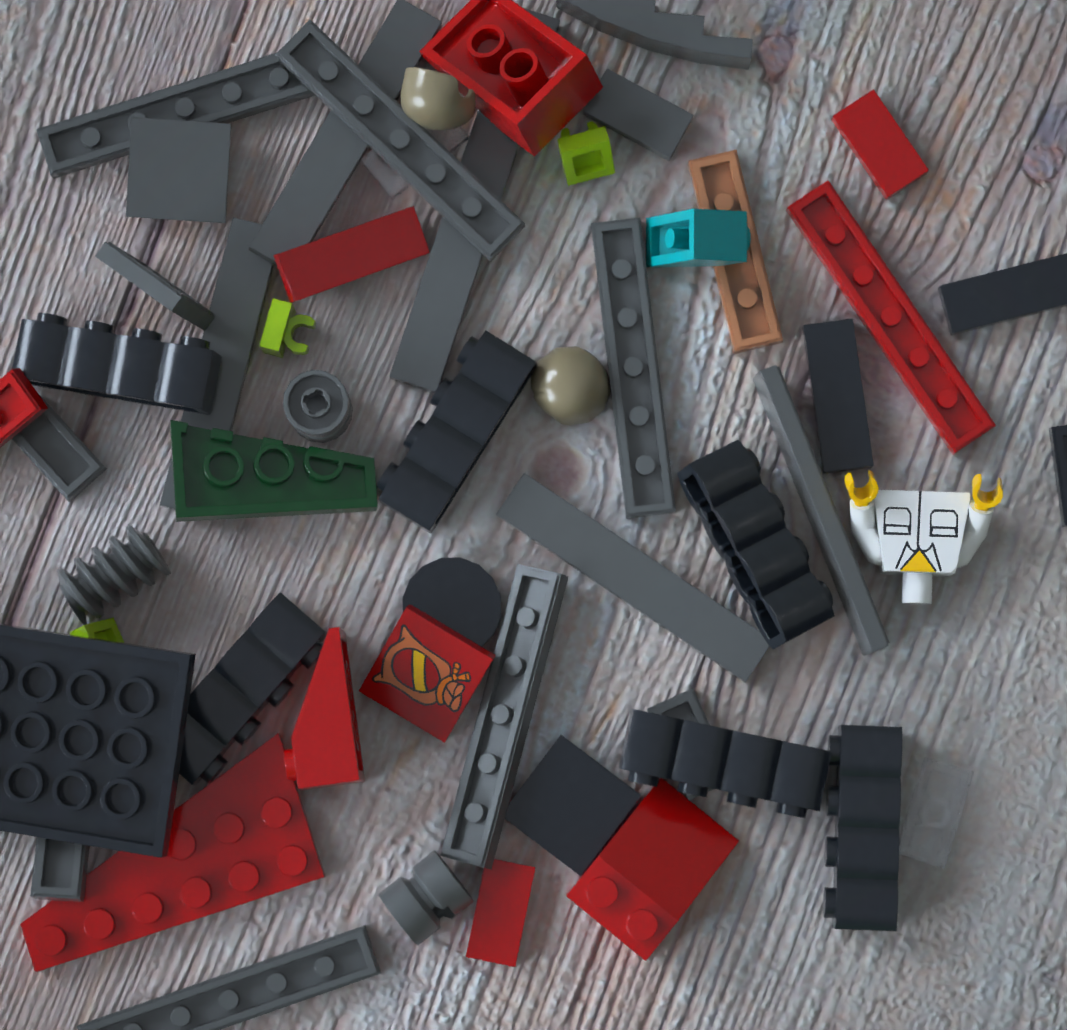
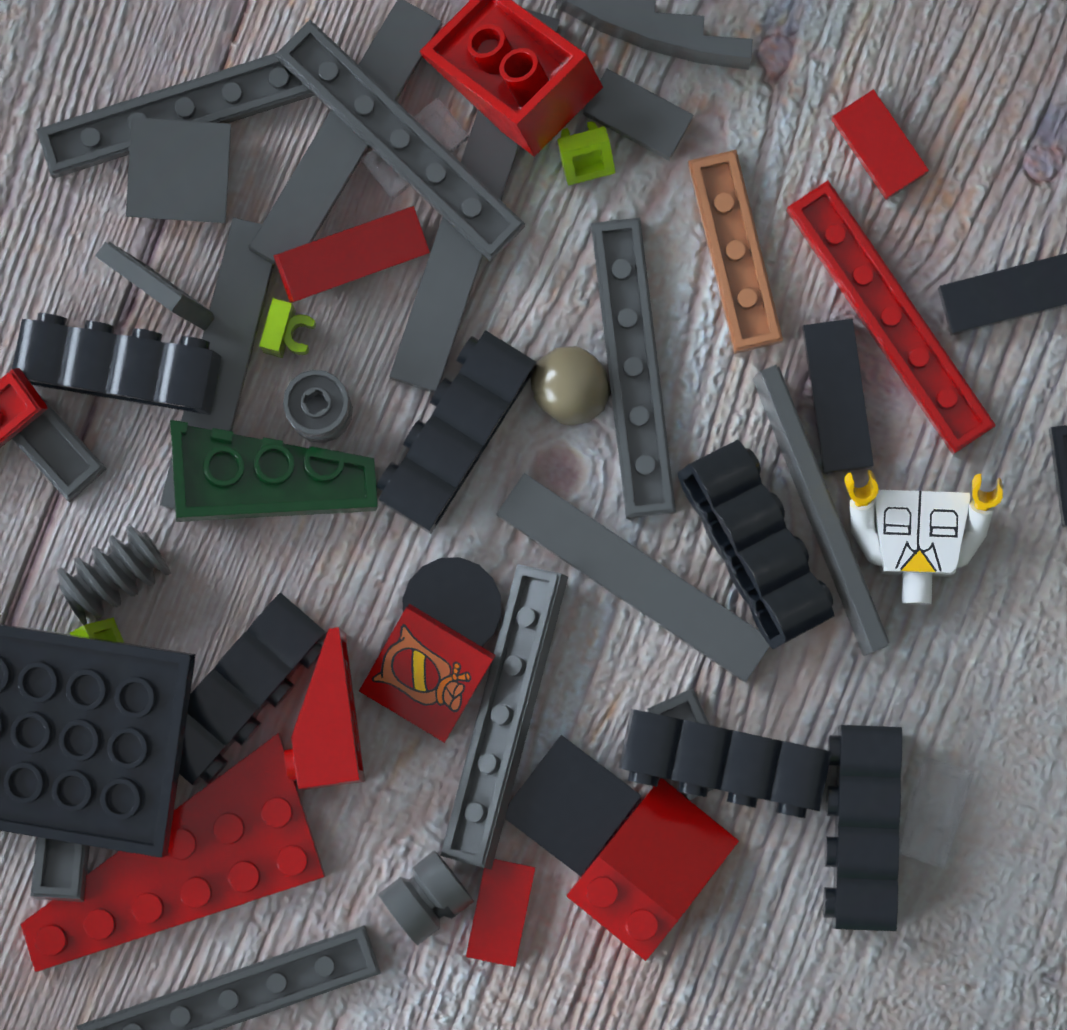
dark tan hair [401,67,476,131] -> none
teal slope [646,209,751,268] -> none

